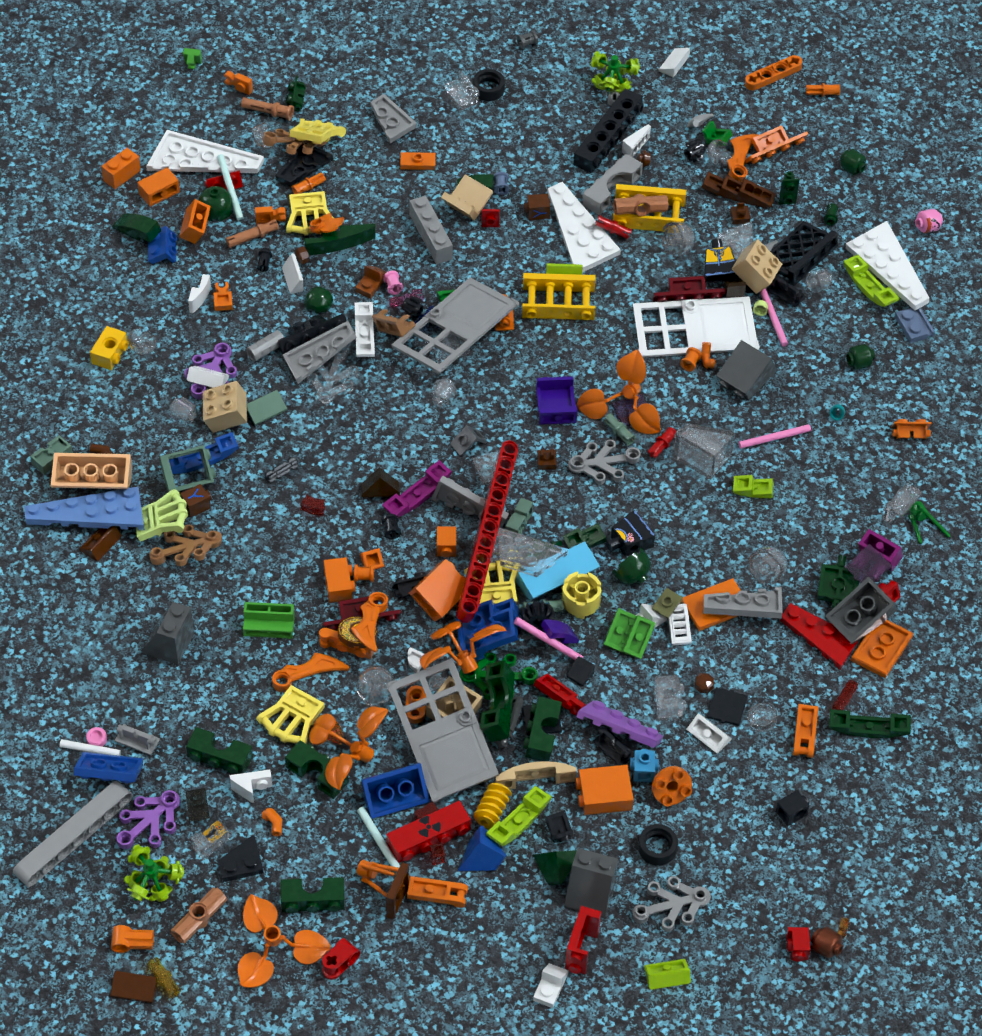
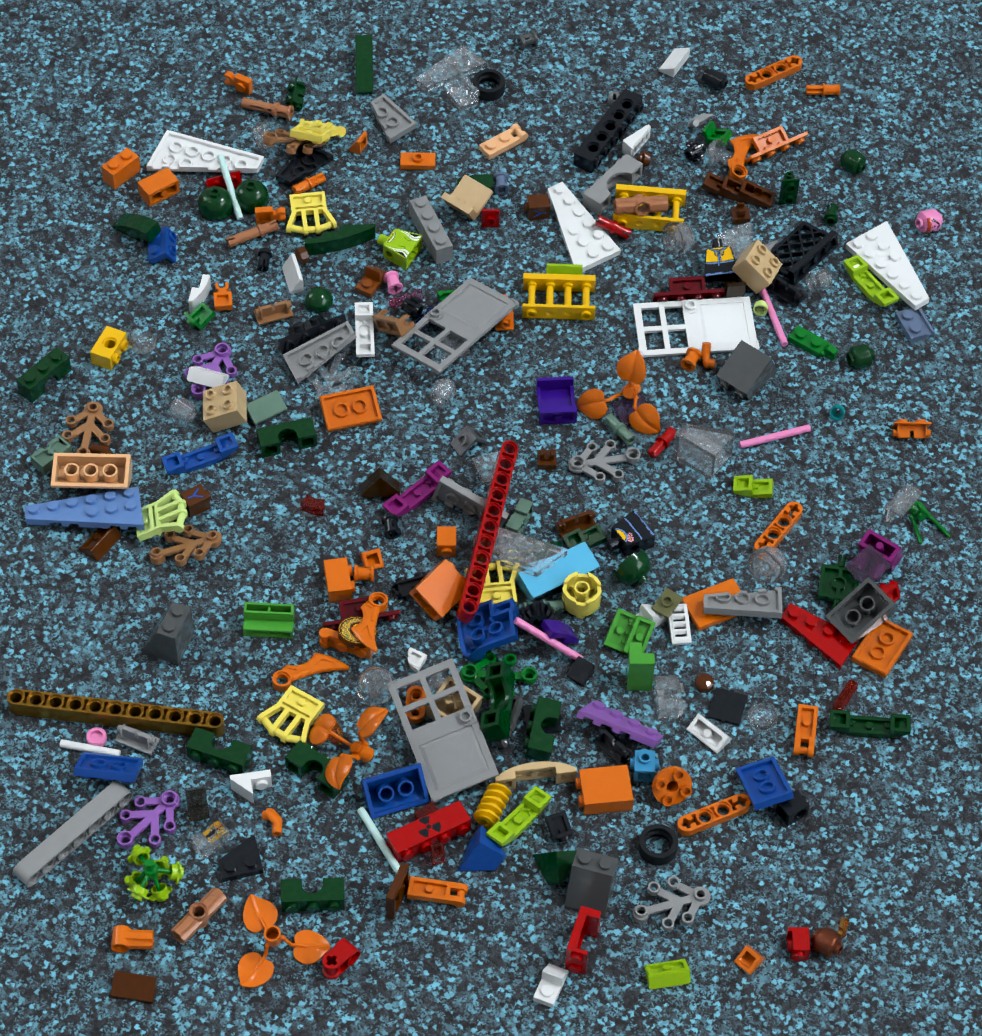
clear yellow pin [147,957,181,998] -> none
sand green window [159,445,216,492] -> none
orange brick [179,199,211,244] -> none
bright green tile [183,48,203,69] -> none
light grey axle [246,330,284,362] -> none
black axle [264,457,299,483] -> none
orange plate [310,213,344,234] -> none
orange plant [356,860,399,897] -> none
orange plant [420,621,506,674] -> none
red hinge [533,673,586,716] -> none
lime plant [591,51,640,93] -> none
none -> pearl gold beam [7,689,225,738]
none -> dark green arch [16,347,72,403]
none -> medium nougat plant [62,401,114,453]
none -> green bracket [183,301,216,330]
none -> dark green cylinder [235,179,269,215]
none -> medium nougat hinge [254,299,294,325]
none -> dark green arch [256,417,317,458]
none -> orange tile [319,385,382,433]
none -> orange slope [348,131,367,155]
none -> dark green slope [355,35,373,94]
none -> lime torso [377,229,422,270]
none -> clear wing [415,45,487,92]
none -> light nougat plate [479,123,528,160]
none -> reddish brown hinge [554,509,596,538]
none -> bright green piece [626,642,655,691]
none -> orange beam [677,793,751,836]
none -> black brick [702,68,728,91]
none -> orange slope [734,945,766,975]
none -> blue plate [735,756,794,811]
none -> orange beam [754,501,803,558]
none -> green hinge [788,325,838,361]

